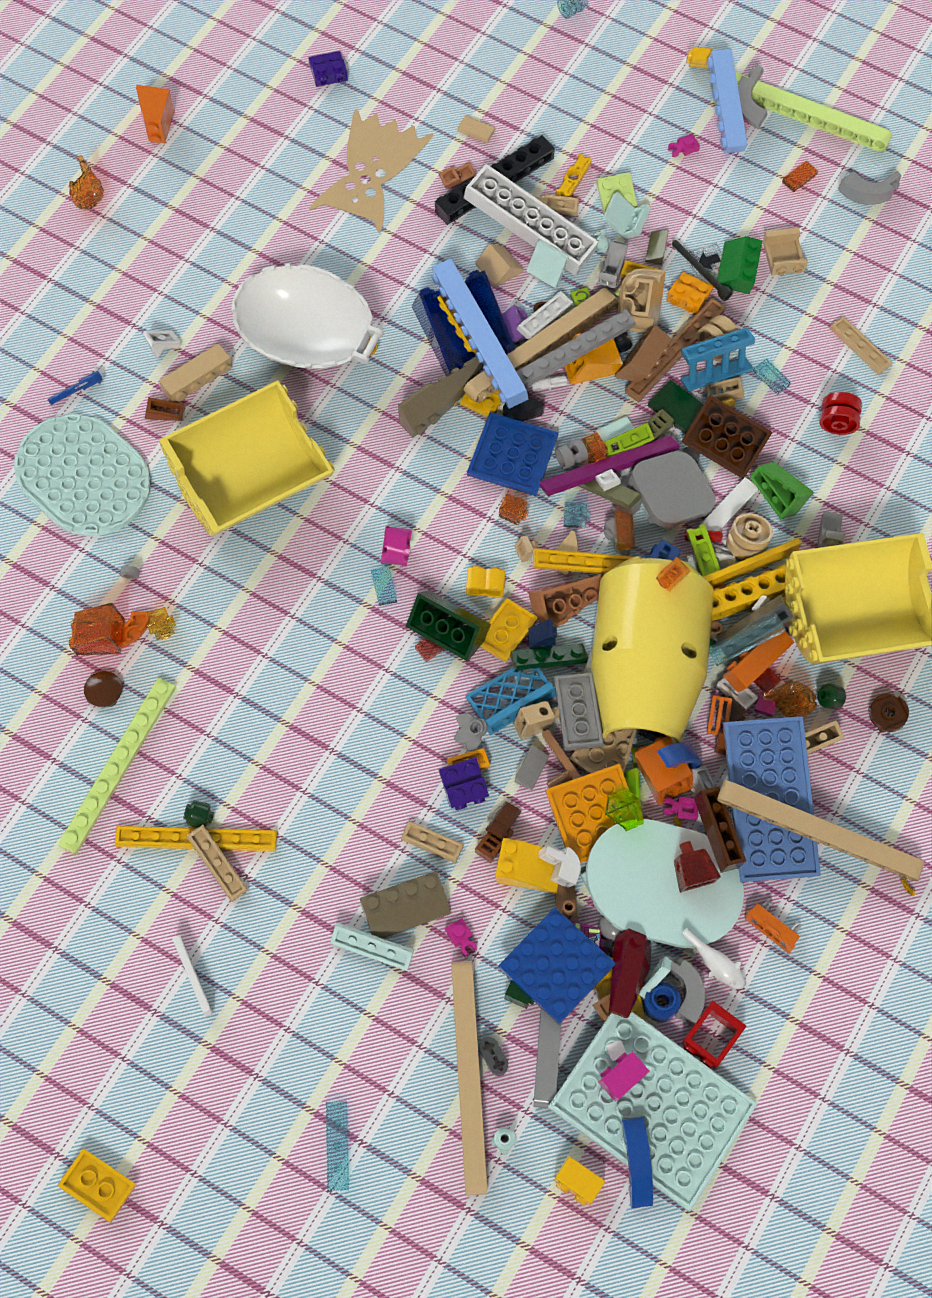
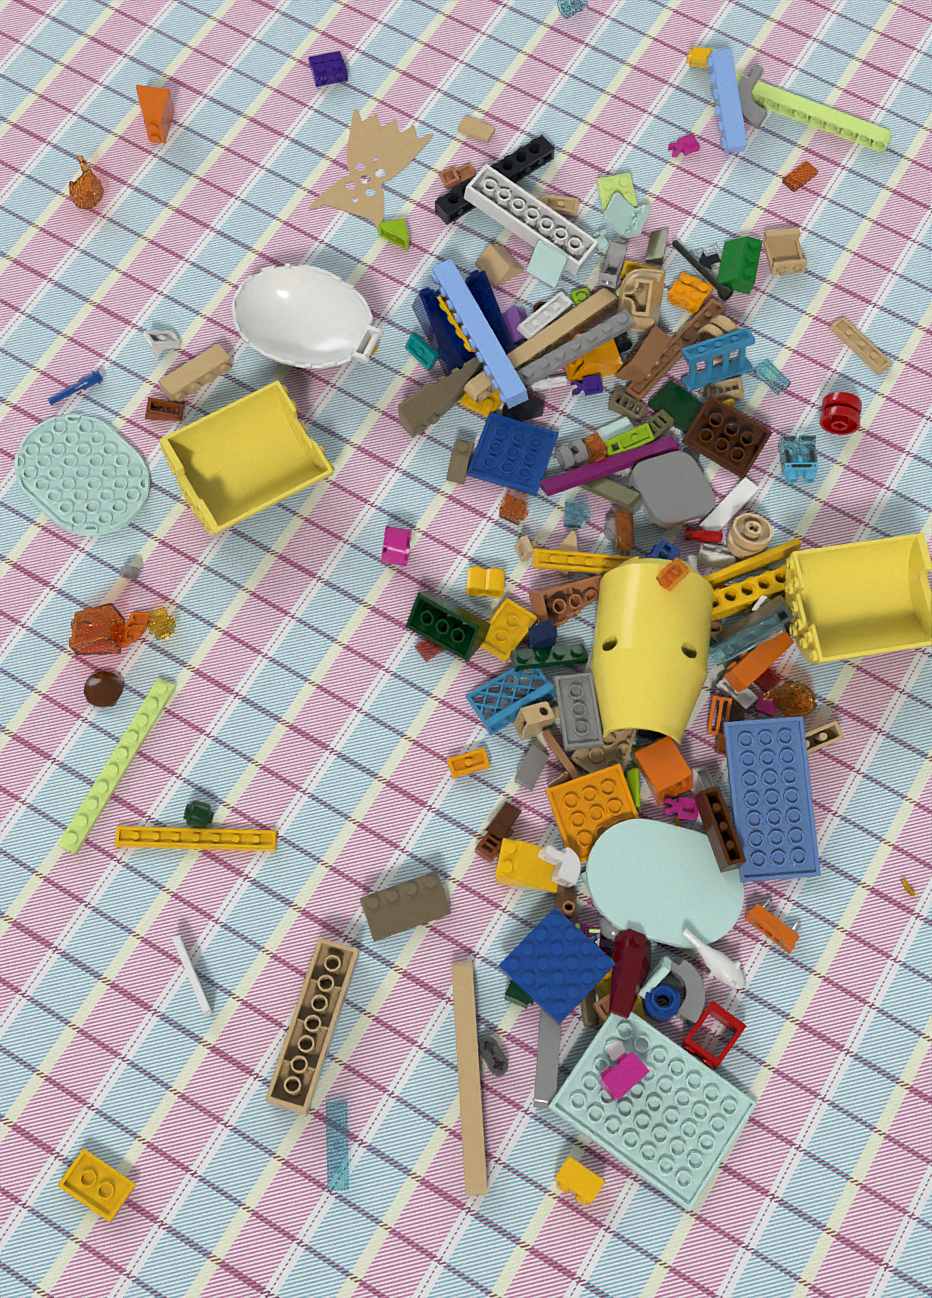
tan tile [186,825,249,902] -> none
light aqua plate [330,922,414,971] -> none
clear light blue tile [371,567,397,606] -> none
tan tile [401,821,464,864] -> none
dark purple plate [438,757,489,810] -> none
dark pink plate [445,918,477,957] -> none
light grey plate [454,713,488,751] -> none
light aqua brick [491,1128,517,1155] -> none
yellow piece [556,154,592,197] -> none
white tile [595,469,621,491] -> none
clear neon green slope [605,788,644,832] -> none
blue slope [622,1117,653,1208] -> none
blue slope [657,742,703,768] -> none
clear red torso [674,841,721,893] -> none
lime plate [686,524,720,577] -> none
tan beam [717,781,925,881] -> none
bright green wedge [750,462,814,520] -> none
dark green head [817,683,846,709] -> none
light grey arch [818,511,845,548] -> none
light grey arch [838,171,902,205] -> none
reddish brown plate [869,693,909,732] -> none
none -> tan brick [265,938,360,1116]
none -> lime slope [378,218,410,251]
none -> teal plate [404,333,440,370]
none -> dark tan slope [446,439,474,485]
none -> dark purple plate [570,375,603,396]
none -> dark tan slope [580,988,599,1027]
none -> dark tan slope [608,389,648,423]
none -> hips [778,435,818,484]

